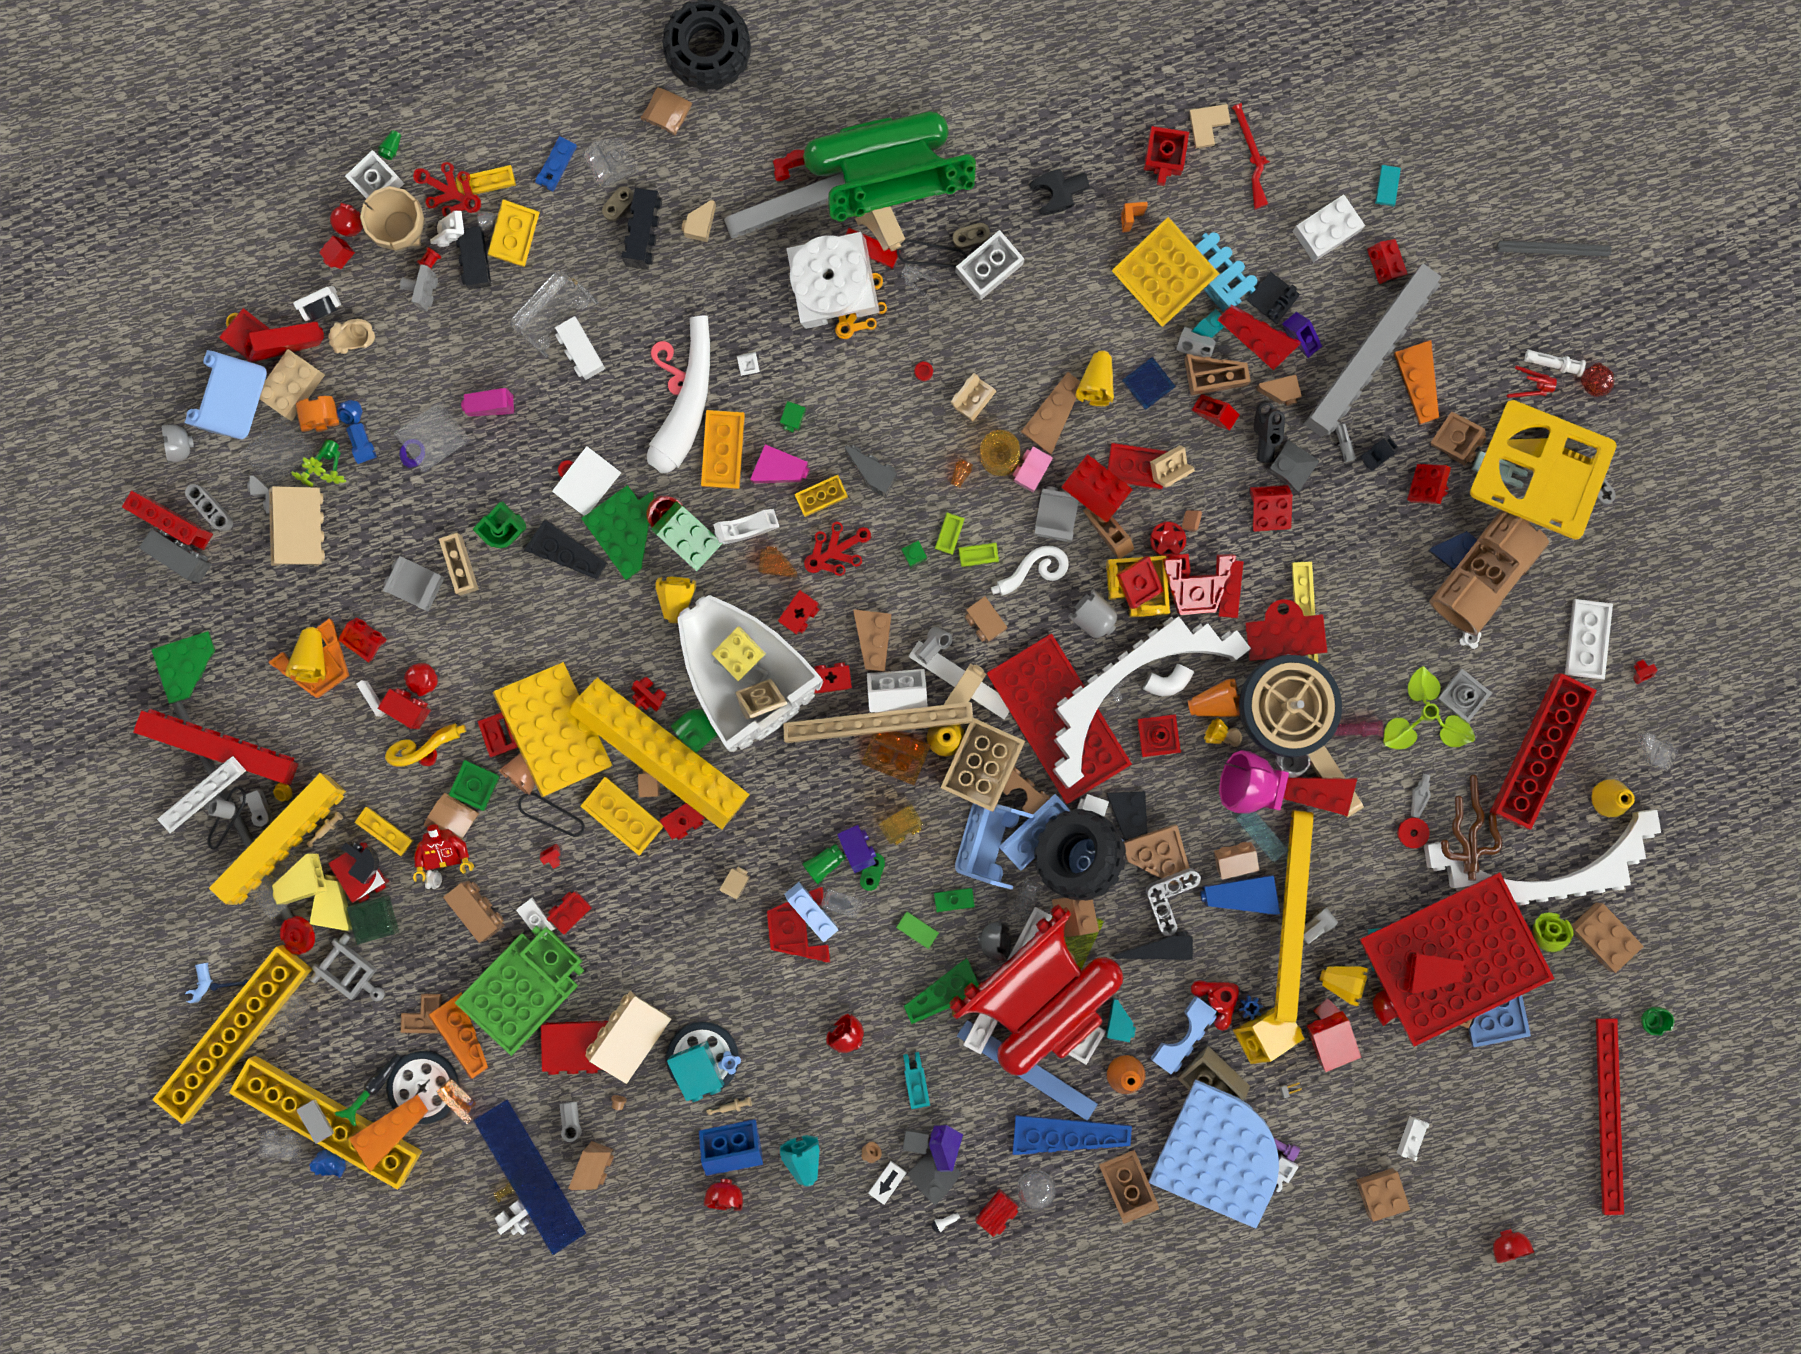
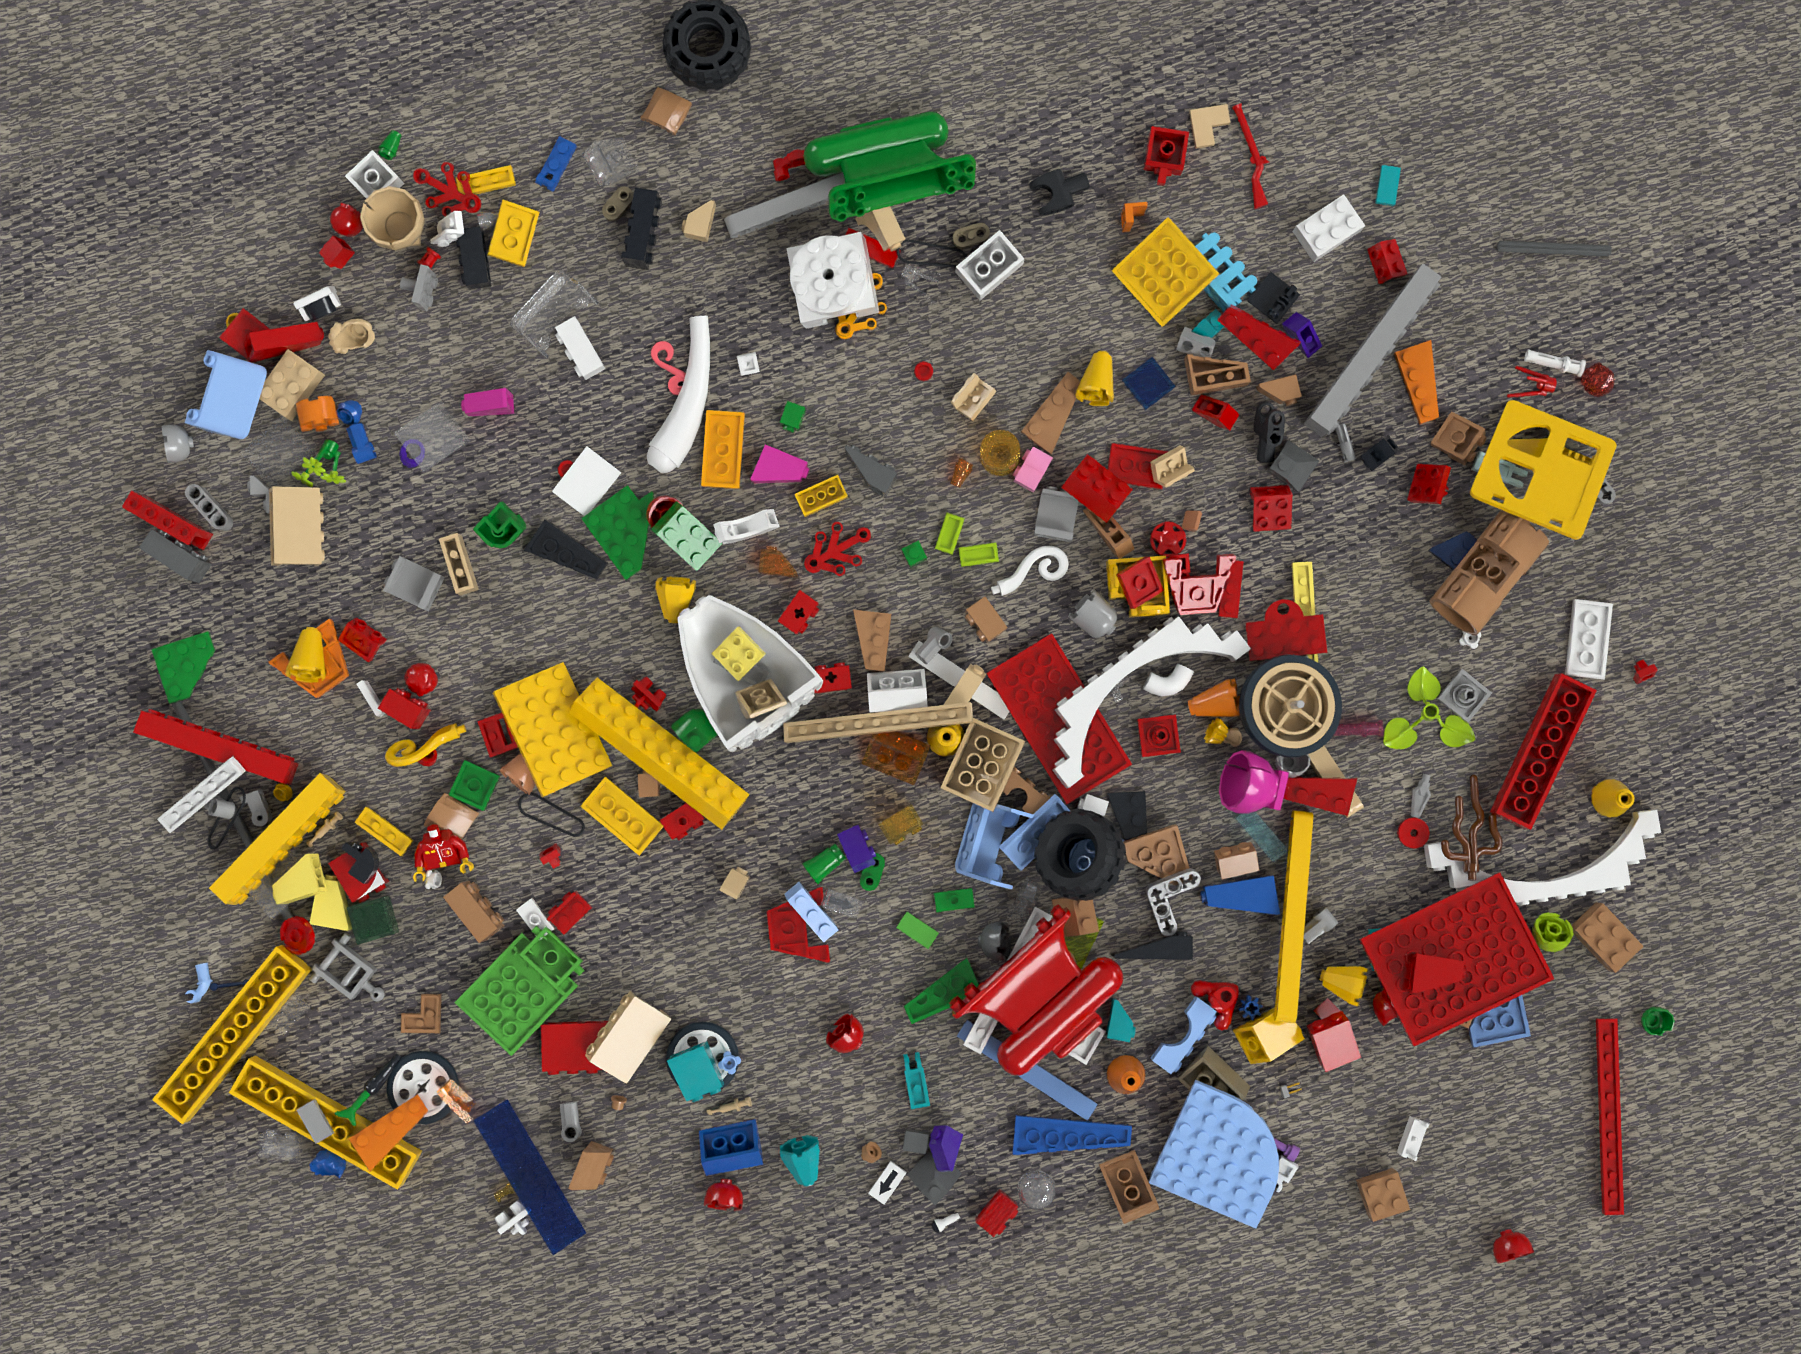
orange wing [428,992,488,1079] -> none
clear slope [1636,732,1678,771] -> none

